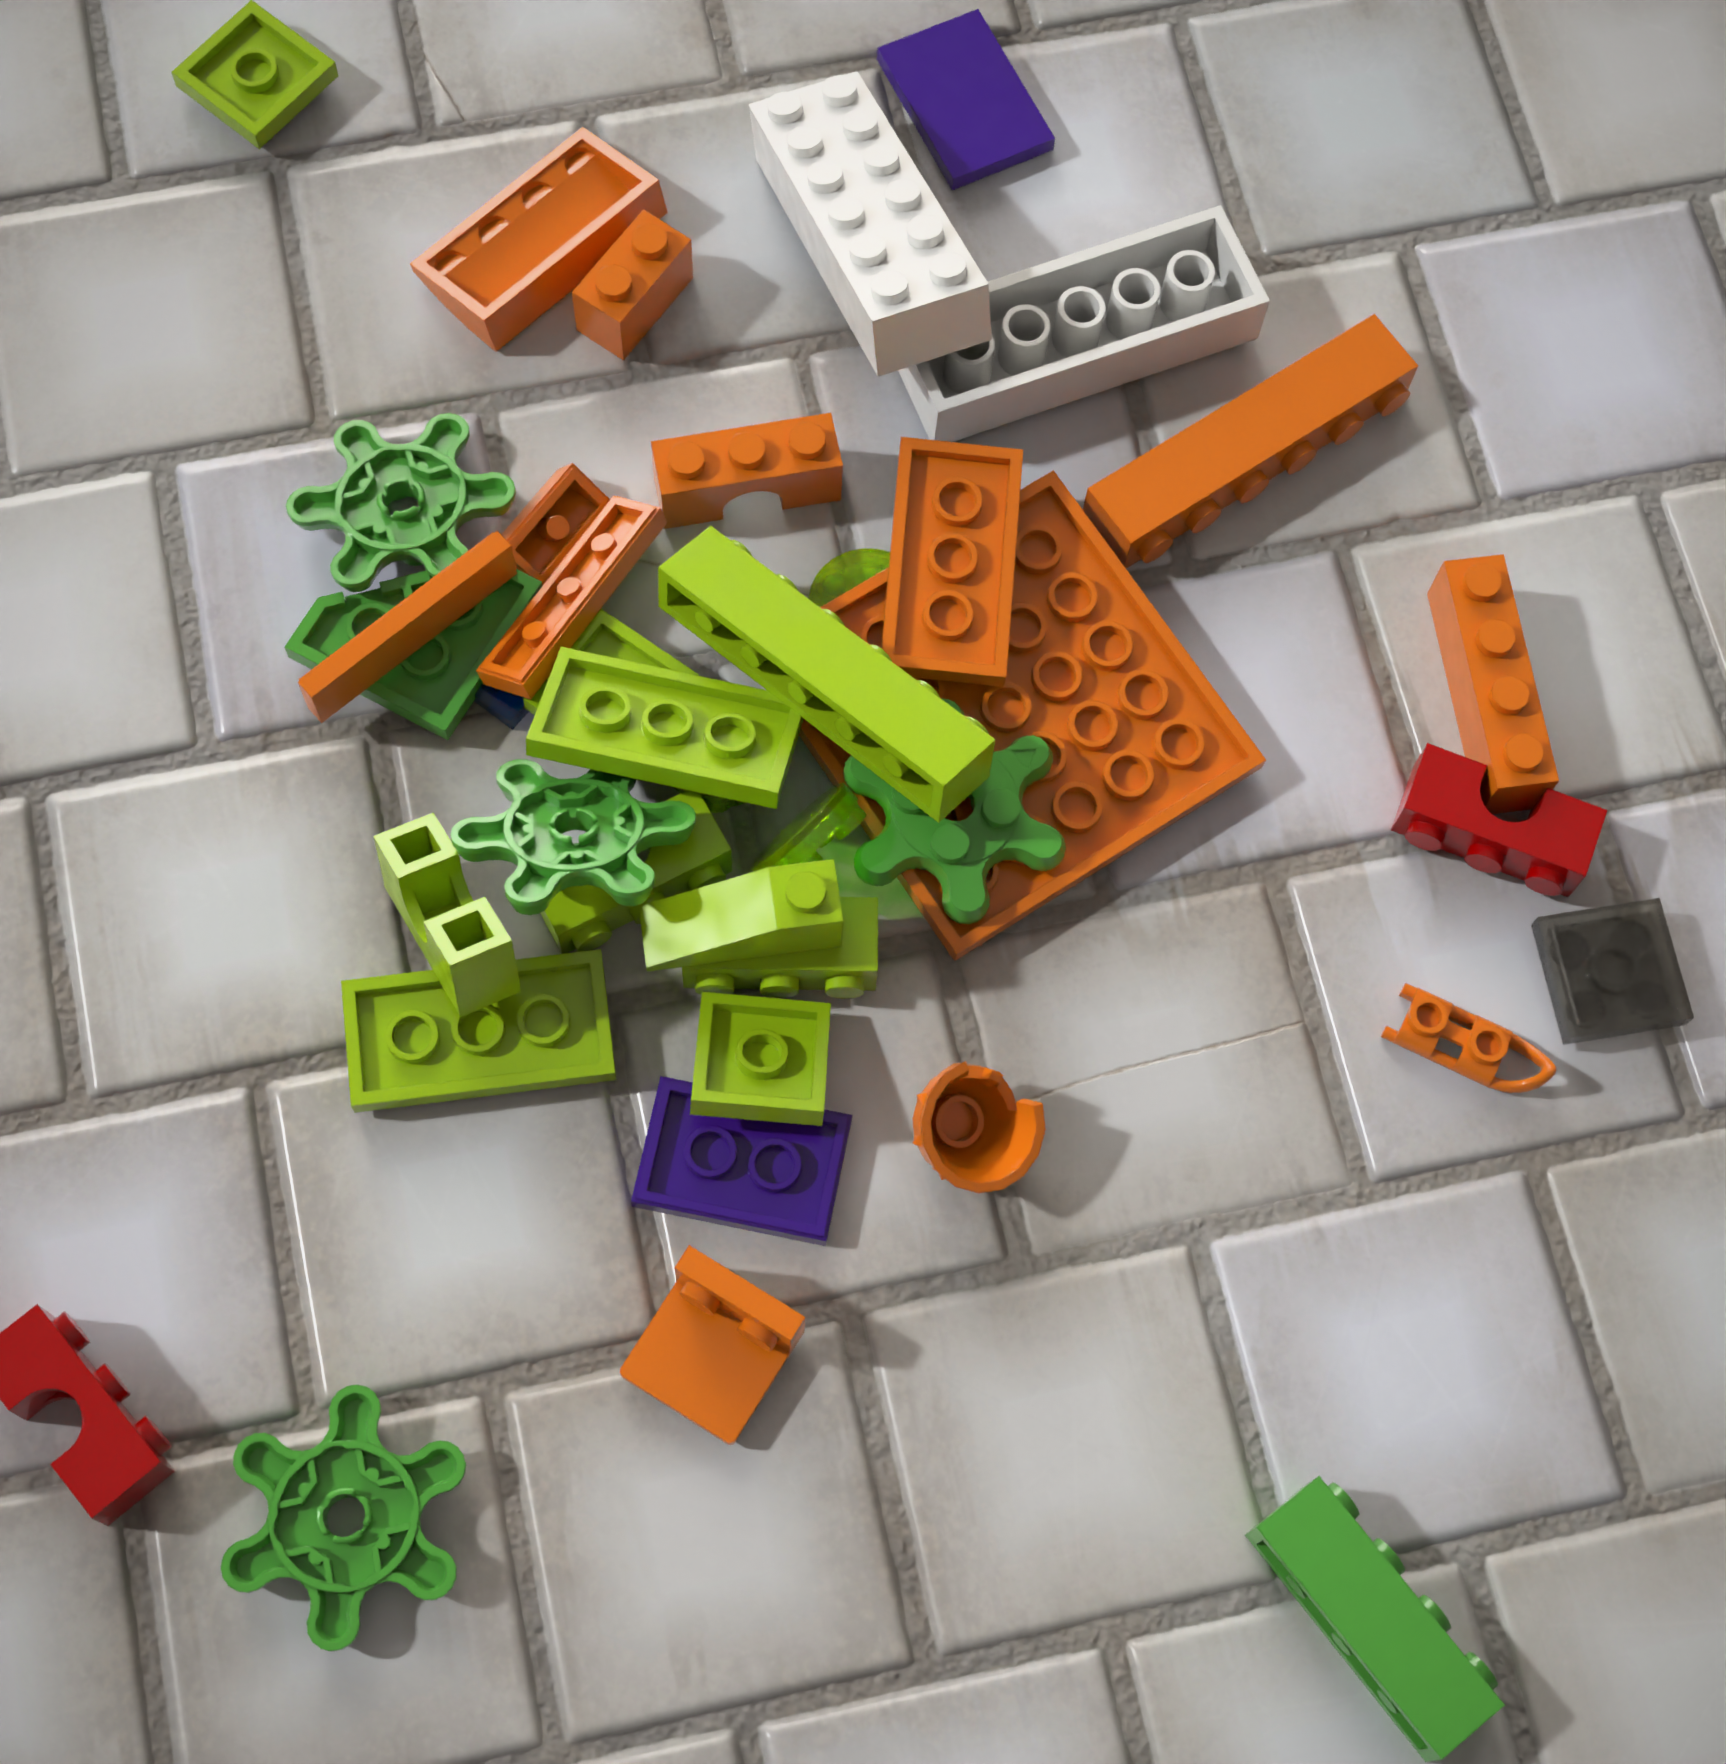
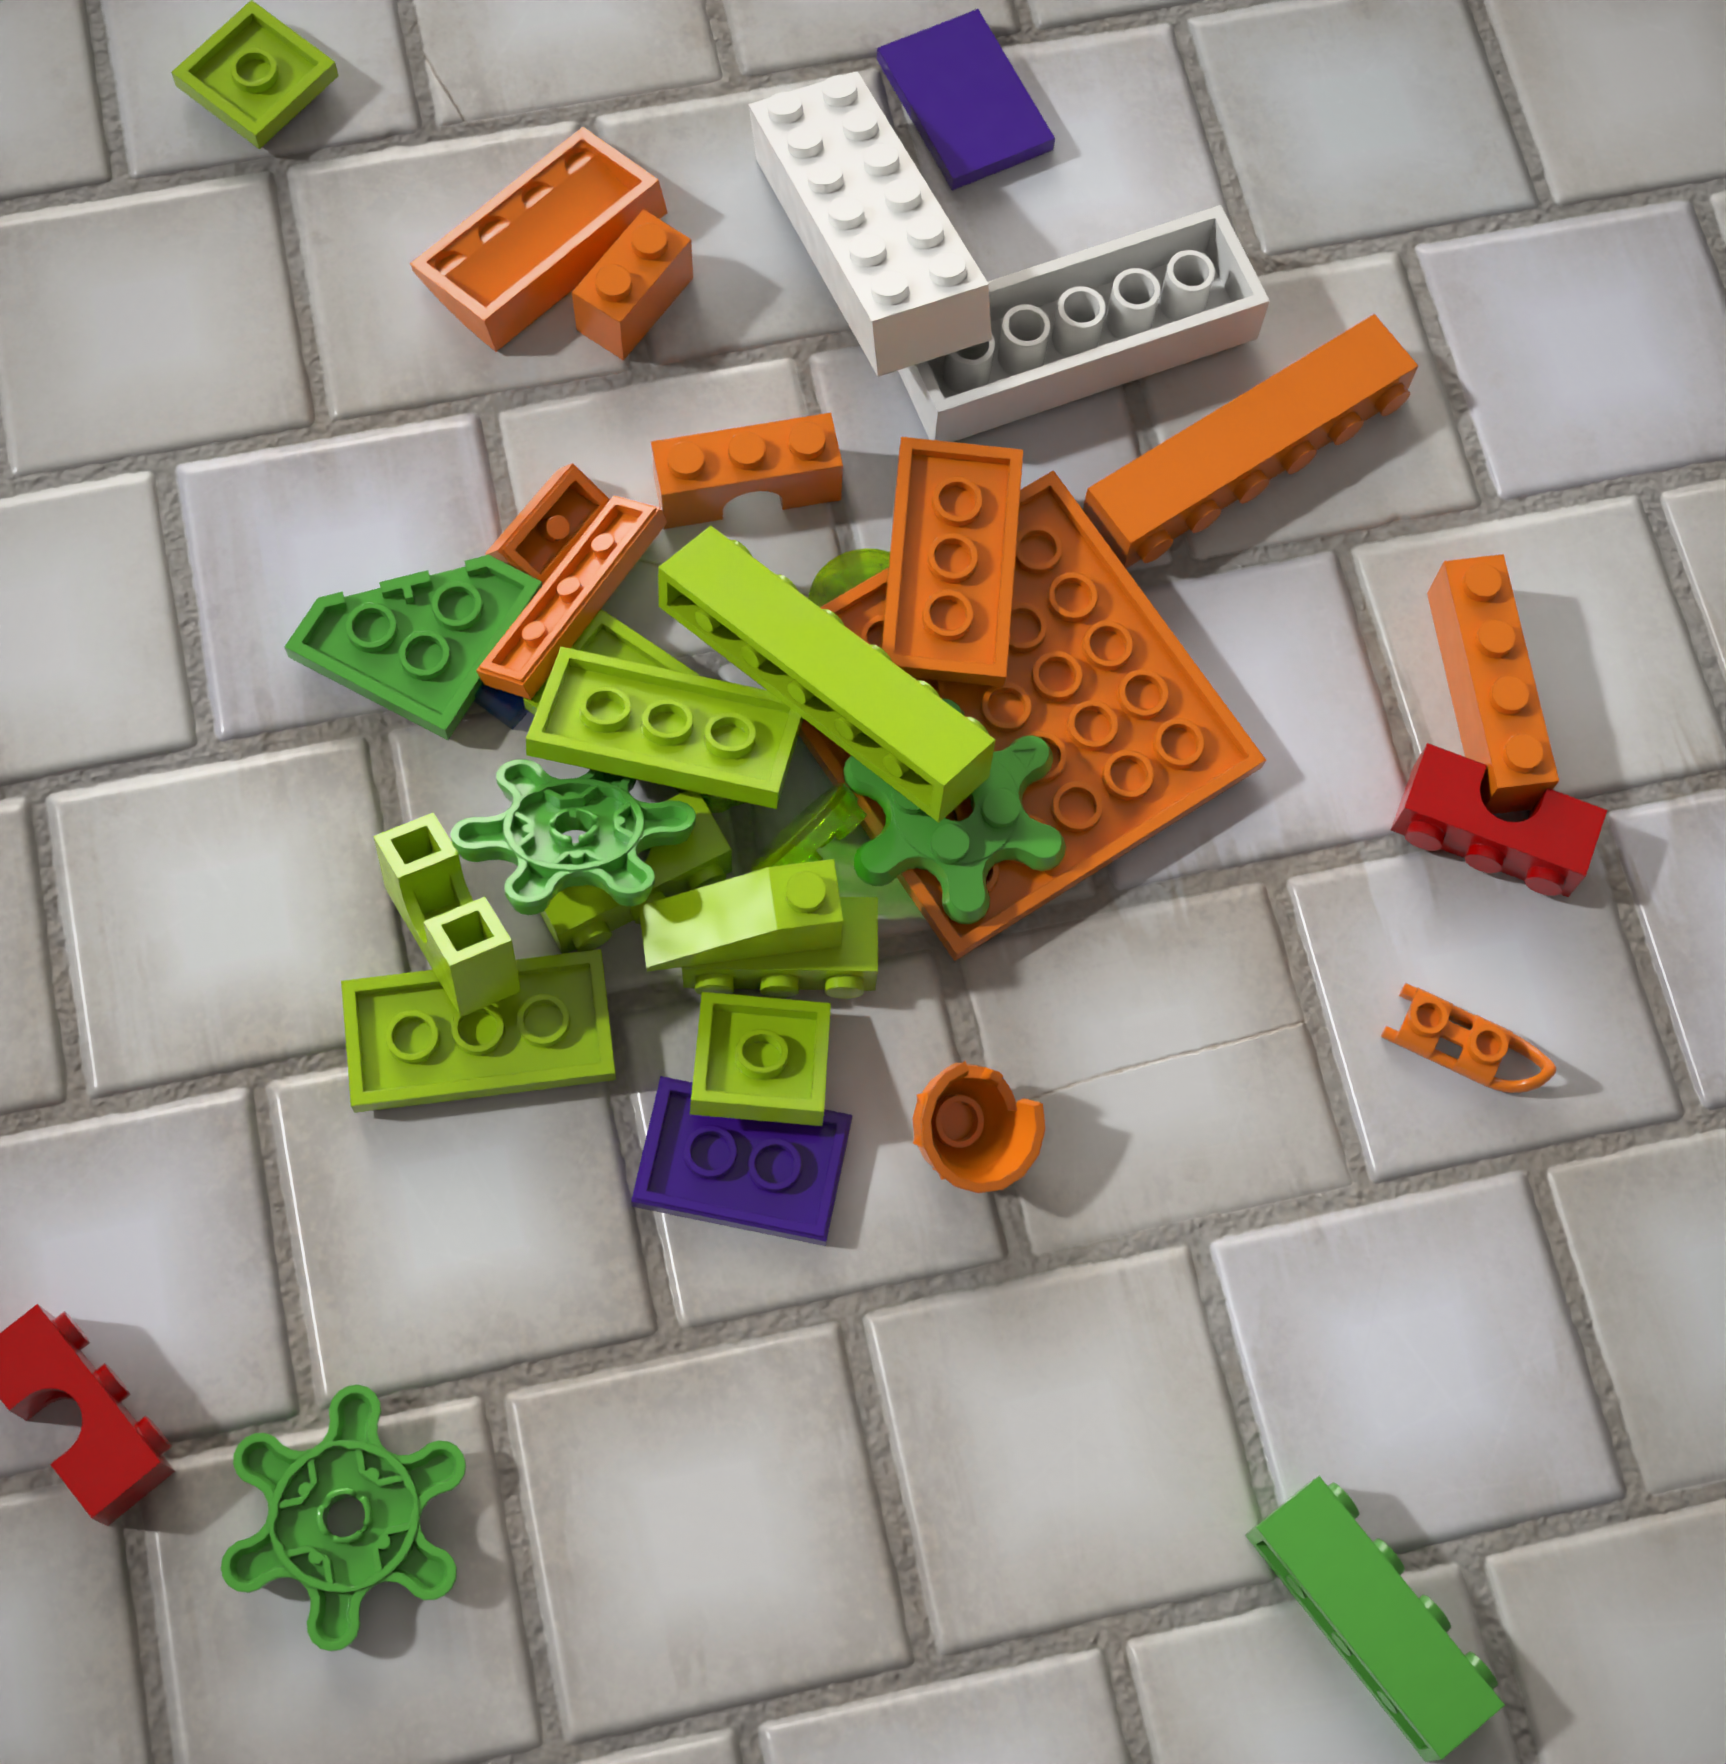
bright green plate [286,413,516,592] -> none
orange tile [298,531,517,723] -> none
orange bracket [620,1245,805,1445] -> none
clear smoke plate [1531,898,1694,1045] -> none

